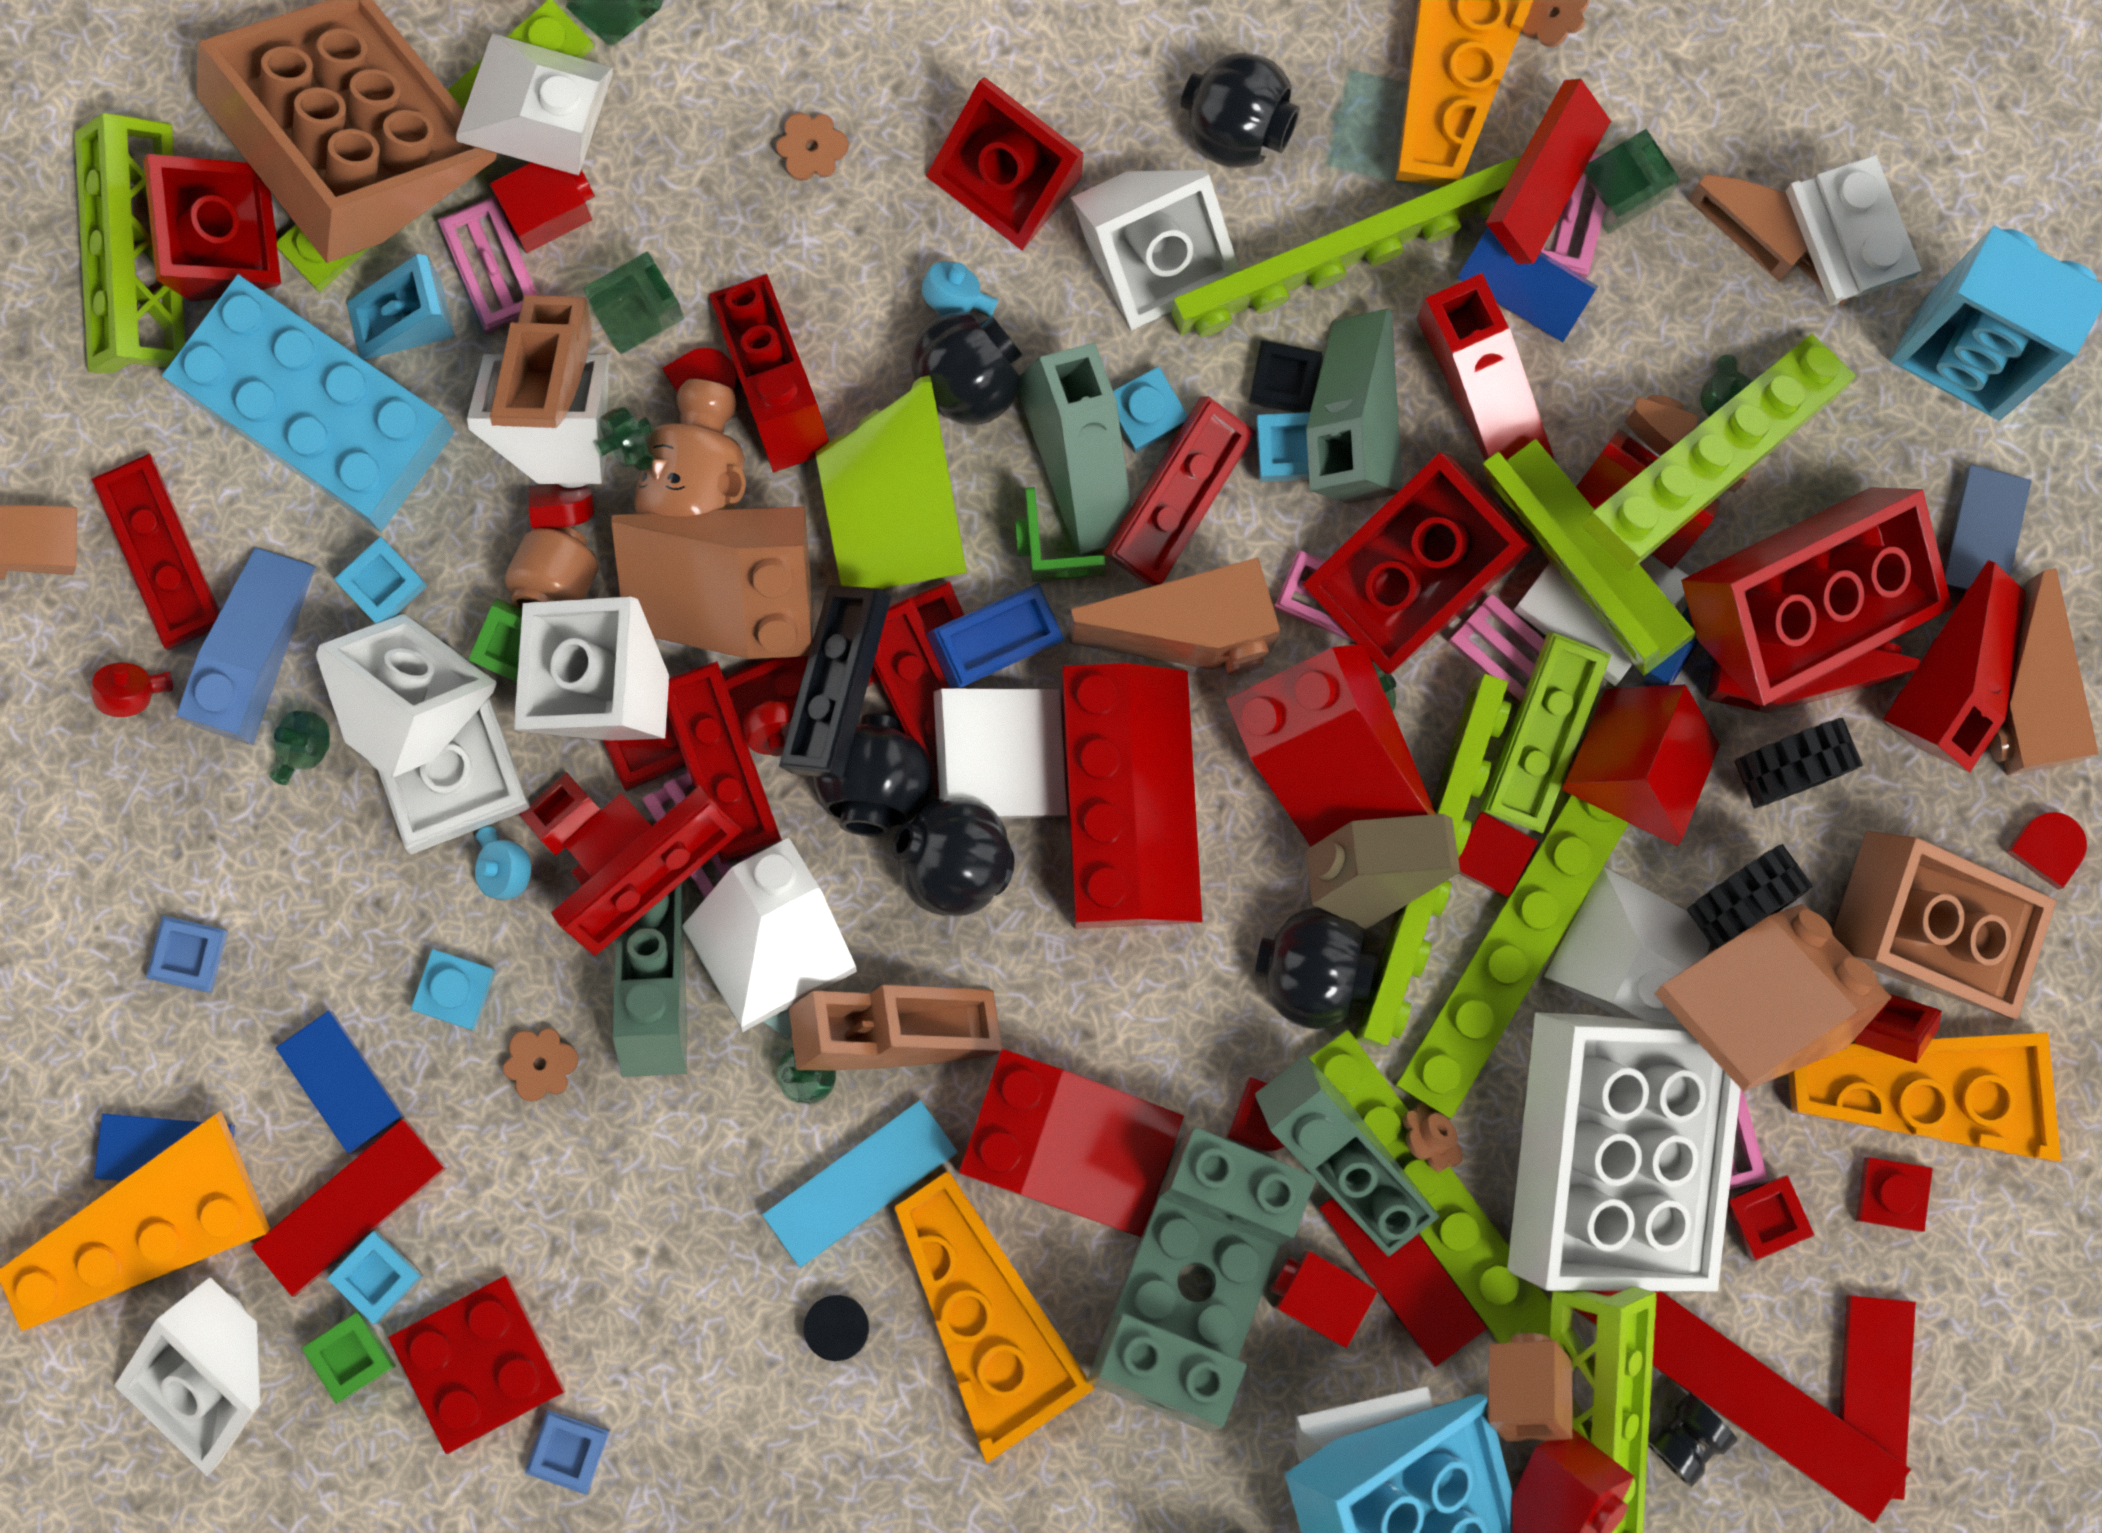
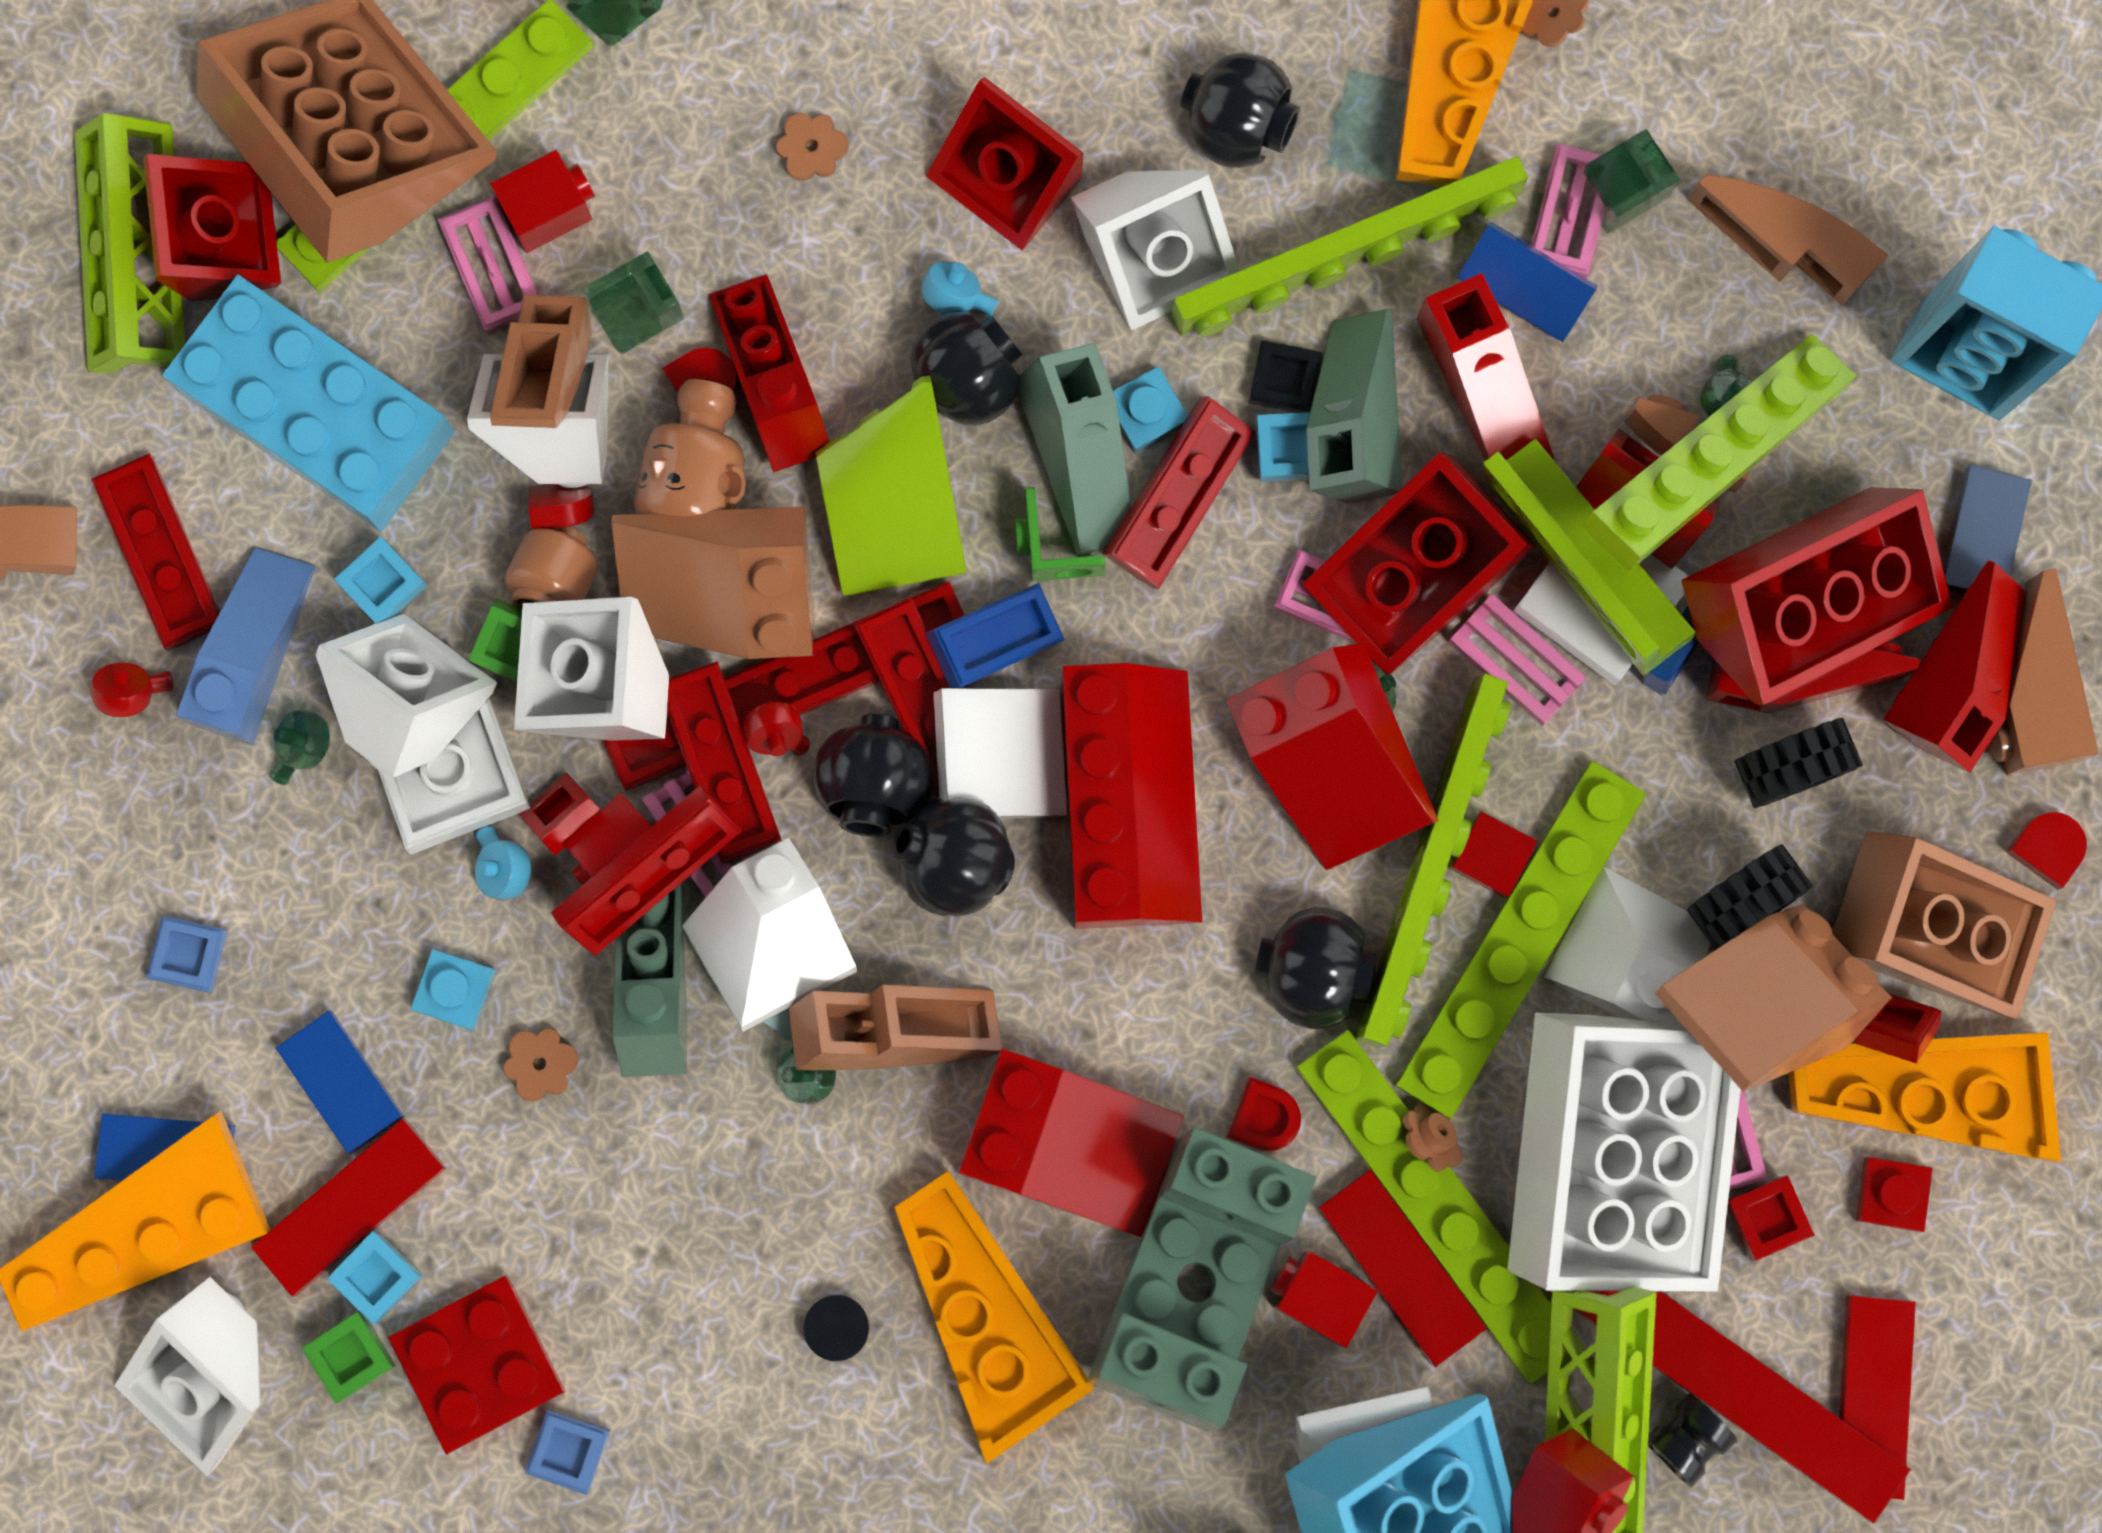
medium azure slope [346,254,455,360] -> none
white slope [456,33,613,175] -> none
clear green piece [594,407,654,471] -> none
medium azure tile [762,1100,958,1268] -> none
black tile [779,585,892,779] -> none
nougat slope [1069,557,1280,675] -> none
sand green slope [1255,1054,1439,1257] -> none
dark tan slope [1306,814,1460,929] -> none
lime tile [1480,631,1612,833] -> none
red tile [1485,78,1611,264] -> none
nougat brick [1488,1333,1572,1442] -> none
red slope [1561,684,1720,847] -> none
white plate [1786,155,1922,306] -> none

